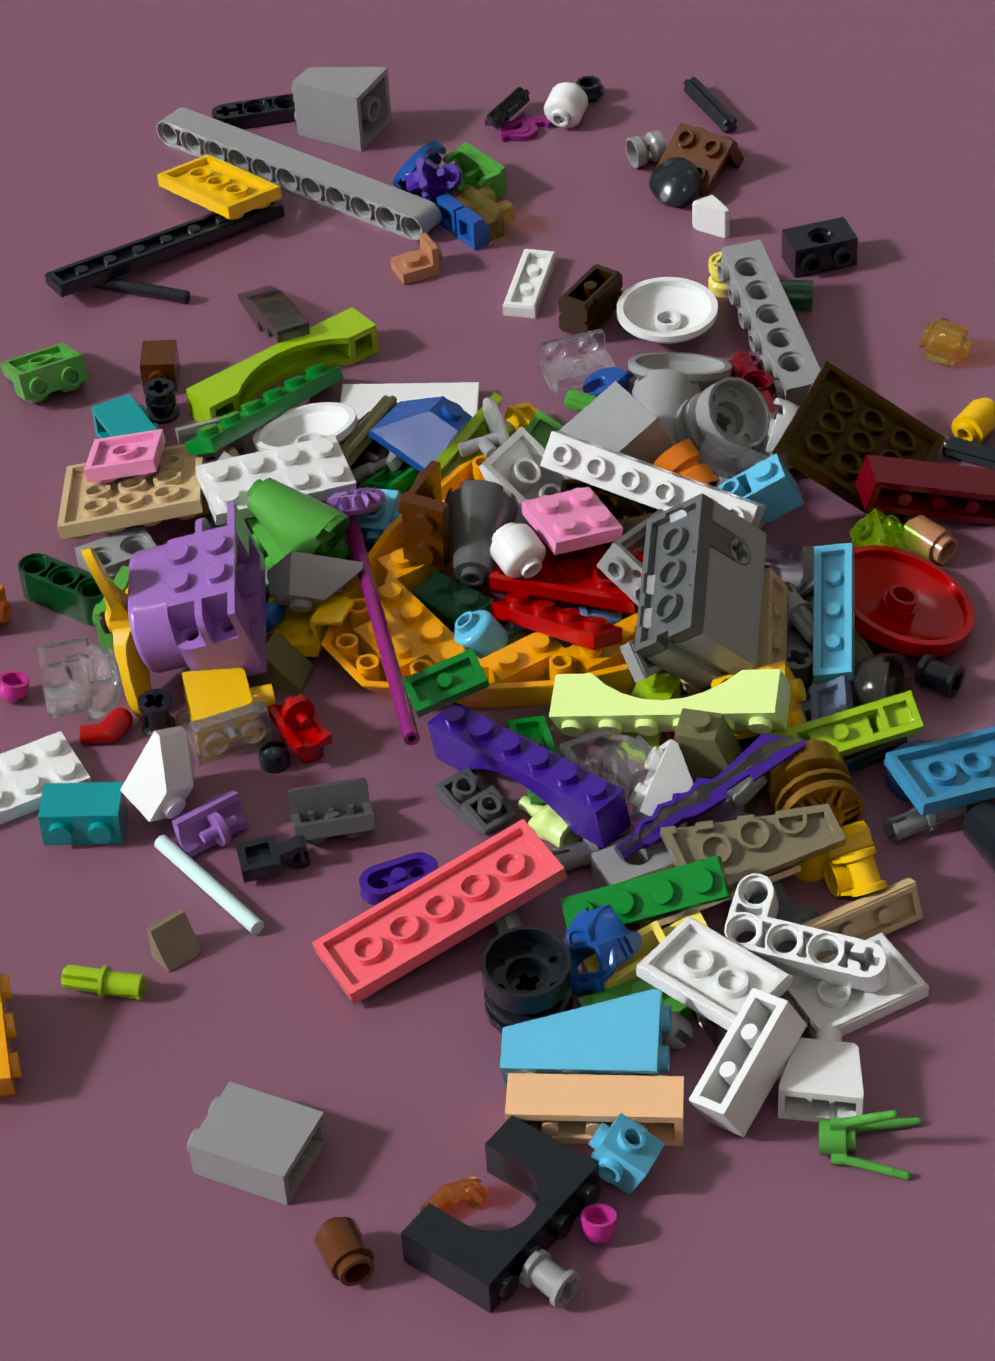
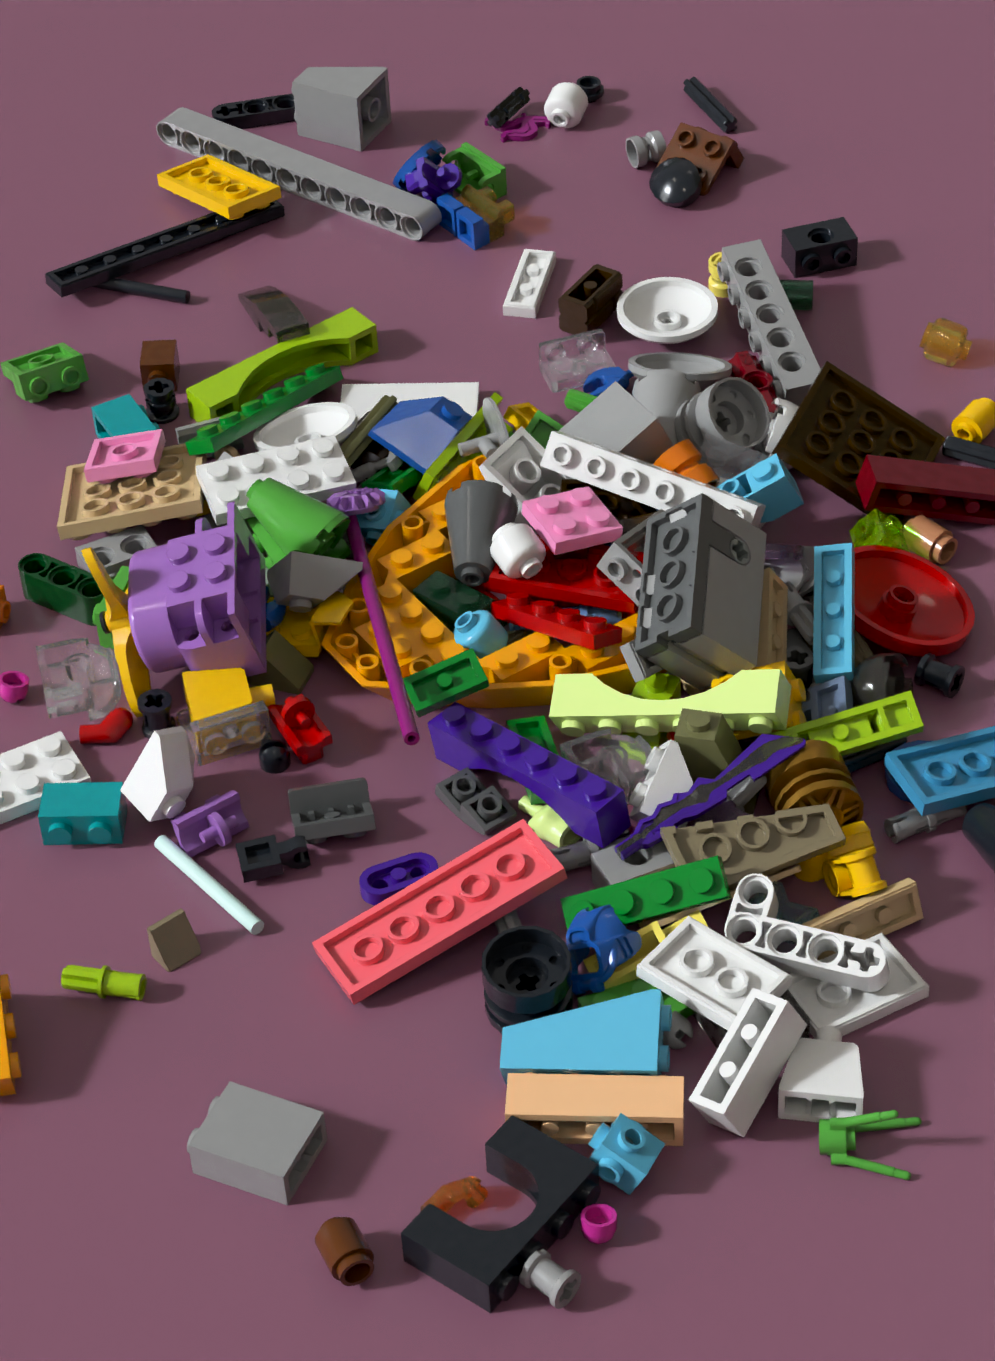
nougat bracket [390,232,442,285] -> none
reddish brown bracket [398,460,450,570] -> none
white slope [692,195,730,238] -> none

